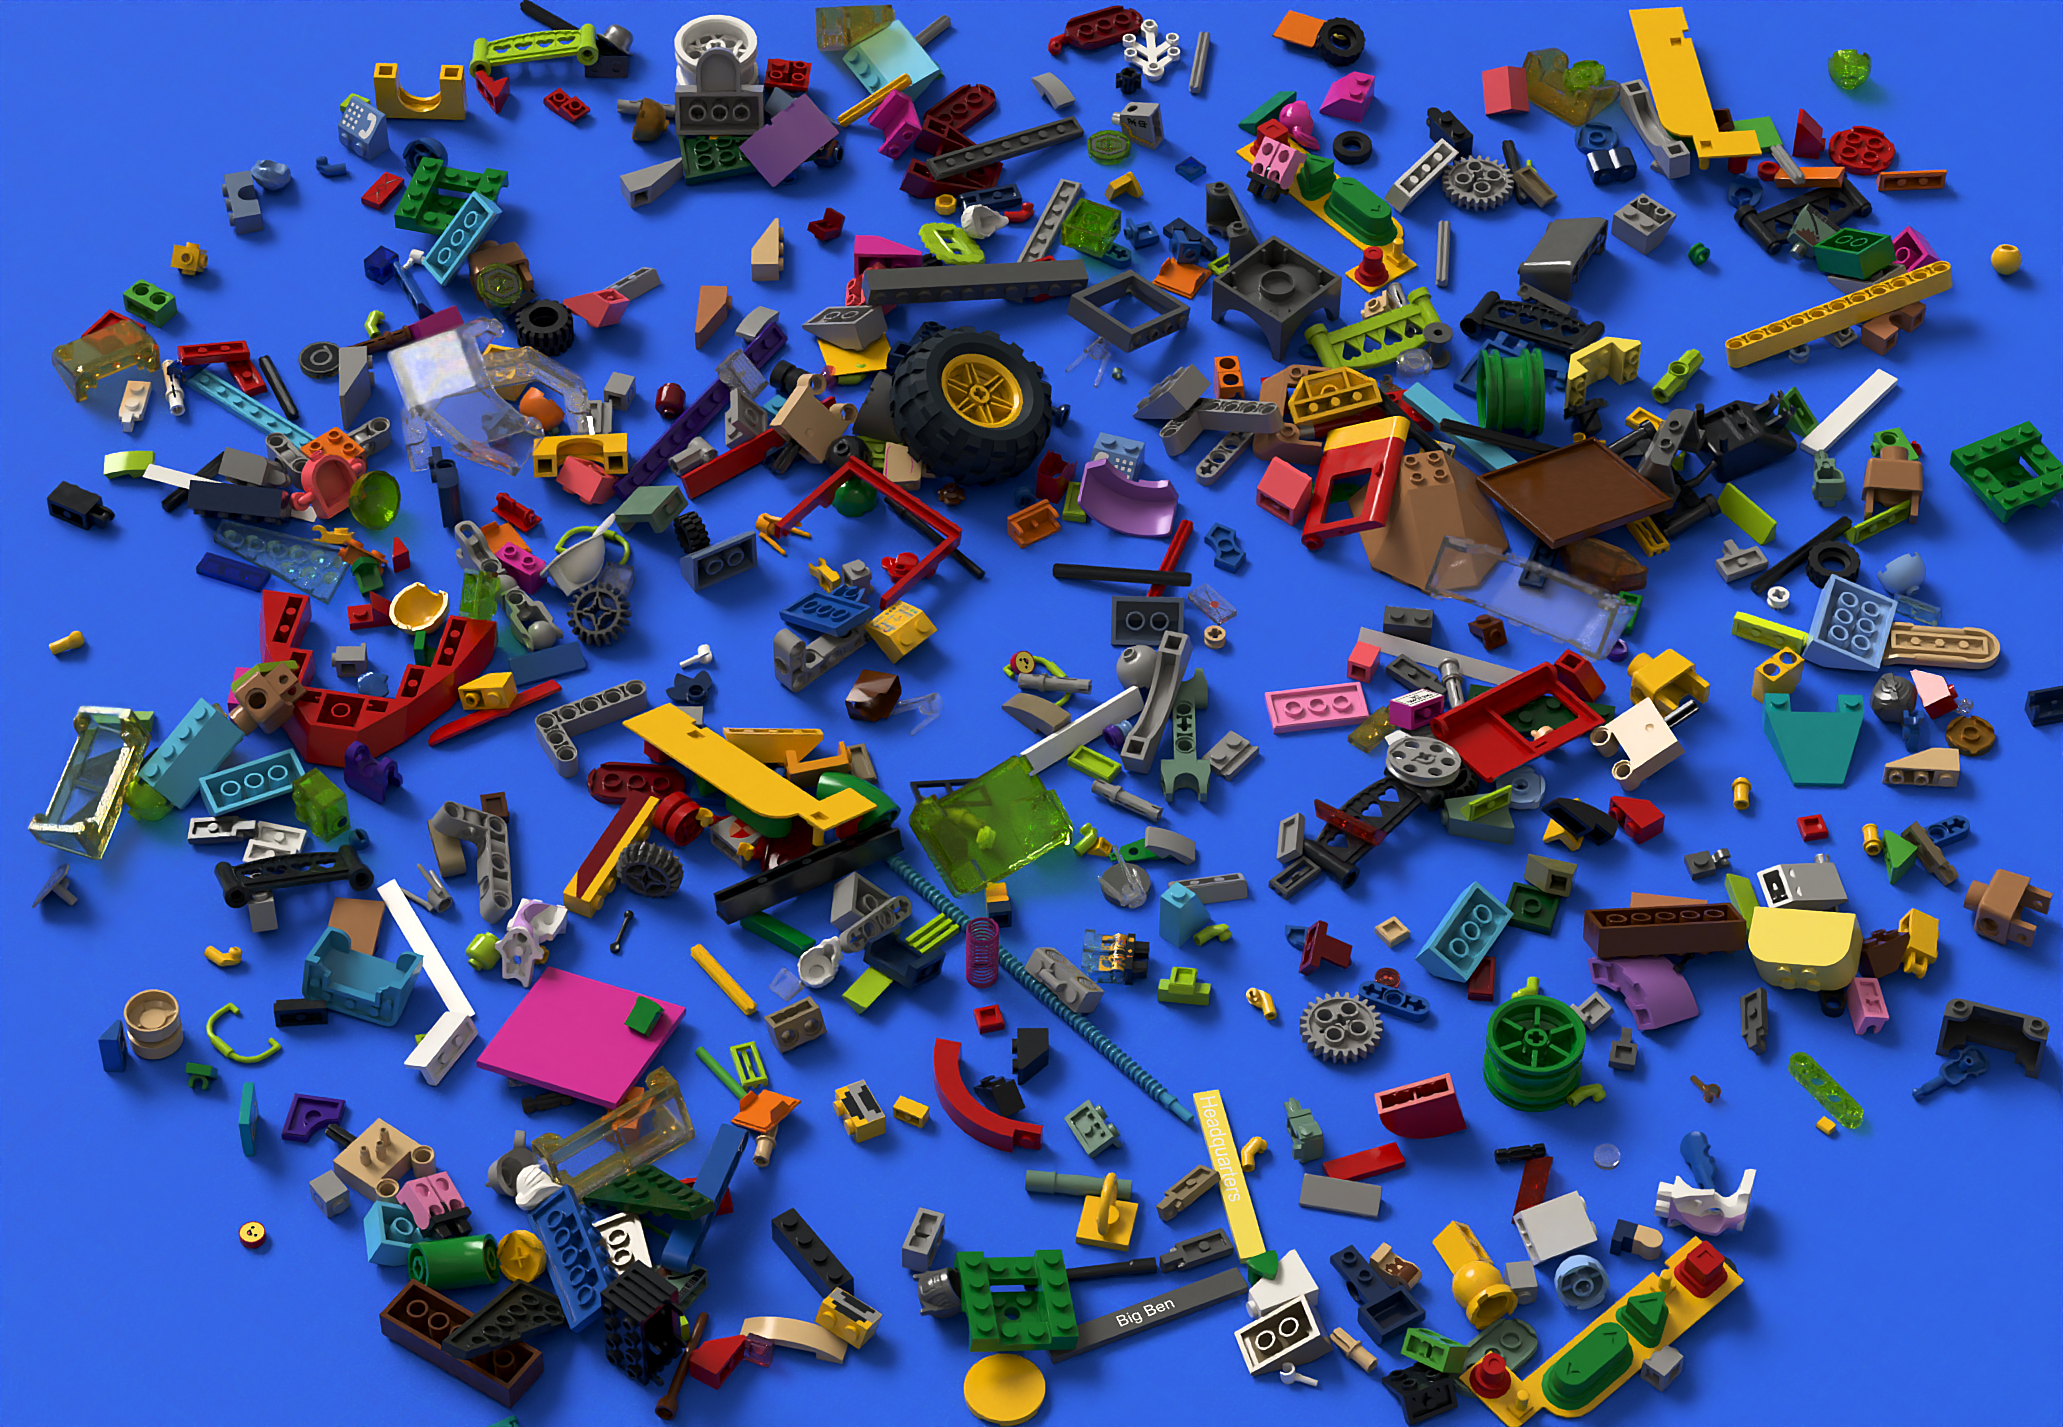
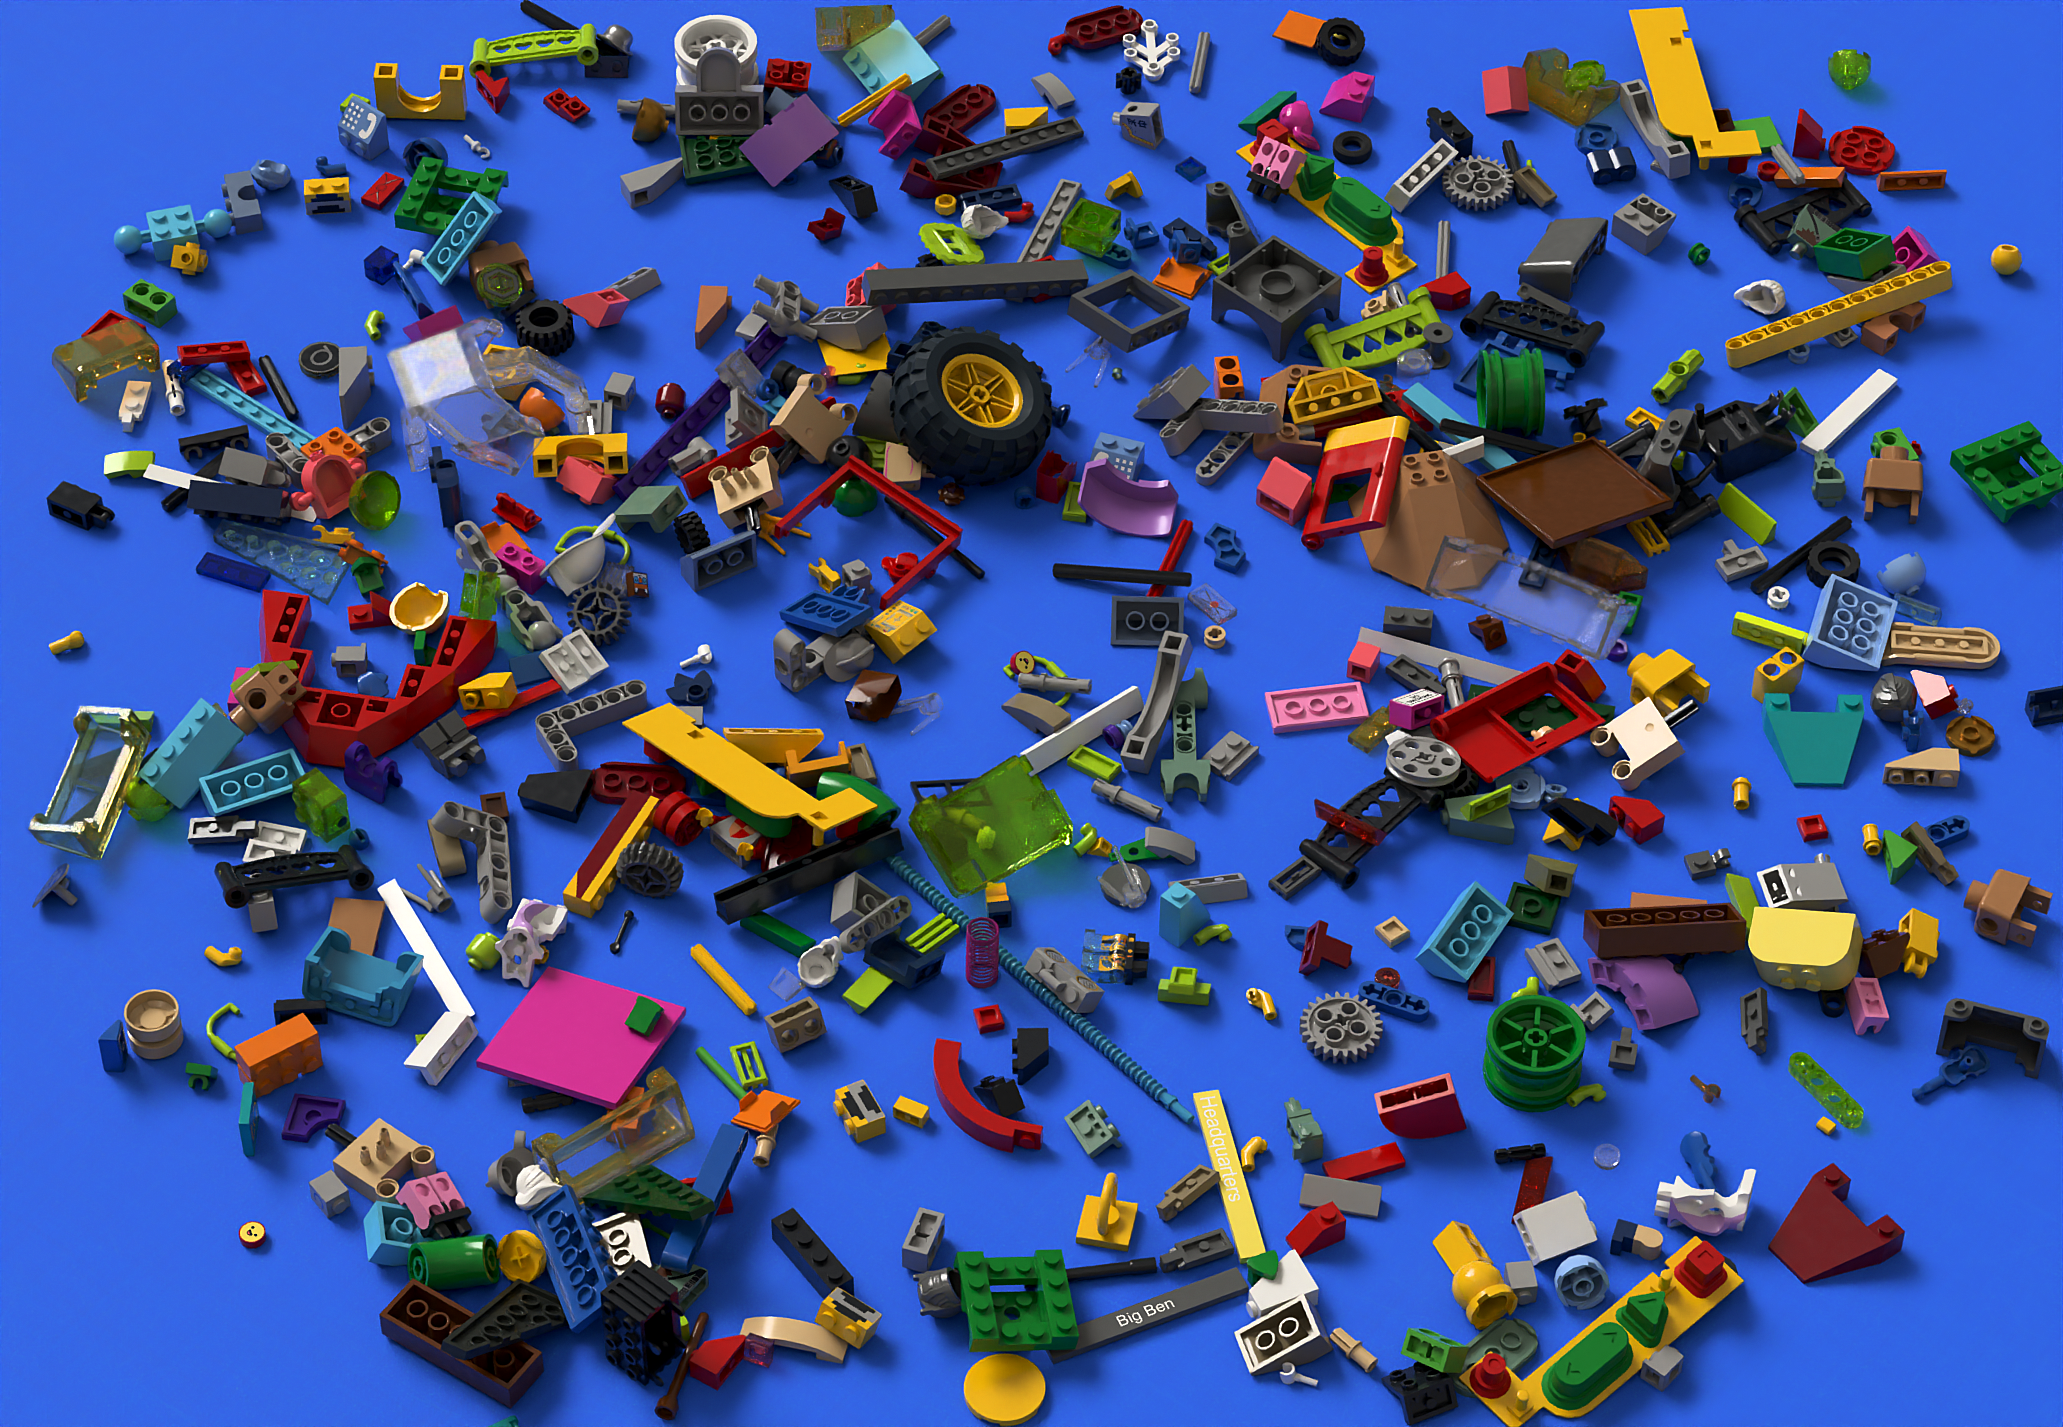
reddish brown pin [347,325,413,355] -> none
red slope [392,537,410,573] -> none
tan slope [751,218,784,281] -> none
dark pink slope [854,235,922,278] -> none
orange hinge [1007,499,1061,549] -> none
sand green piece [1025,1170,1132,1201] -> none
clear neon green tile [1087,130,1131,165] -> none
light grey cylinder [1116,645,1158,690] -> none
light grey tile [1276,812,1305,864] -> none
dark blue plate [1330,1245,1426,1345] -> none
tan leg [1369,1242,1422,1292] -> none
light yellow slope [1564,337,1642,409] -> none
lime slope [1843,500,1911,545] -> none
none -> medium azure brick [114,205,232,262]
none -> black plate [178,425,249,462]
none -> orange piece [234,1013,323,1098]
none -> brick [304,177,351,215]
none -> dark grey hips [412,710,486,779]
none -> white hand [463,134,490,159]
none -> black slope [518,769,596,824]
none -> white slope [539,629,609,694]
none -> tile [626,572,649,599]
none -> tan piece [708,446,783,536]
none -> light grey piece [751,274,819,343]
none -> blue bush [756,379,779,401]
none -> light grey piece [823,634,875,682]
none -> black slope [829,174,878,219]
none -> yellow slope [1004,107,1048,136]
none -> red slope [1285,1201,1346,1258]
none -> red slope [1418,271,1471,311]
none -> white tile [1443,435,1484,465]
none -> light grey plate [1524,938,1582,991]
none -> medium blue bush [1543,784,1567,802]
none -> white hair [1734,280,1786,315]
none -> dark red wedge [1768,1163,1905,1284]

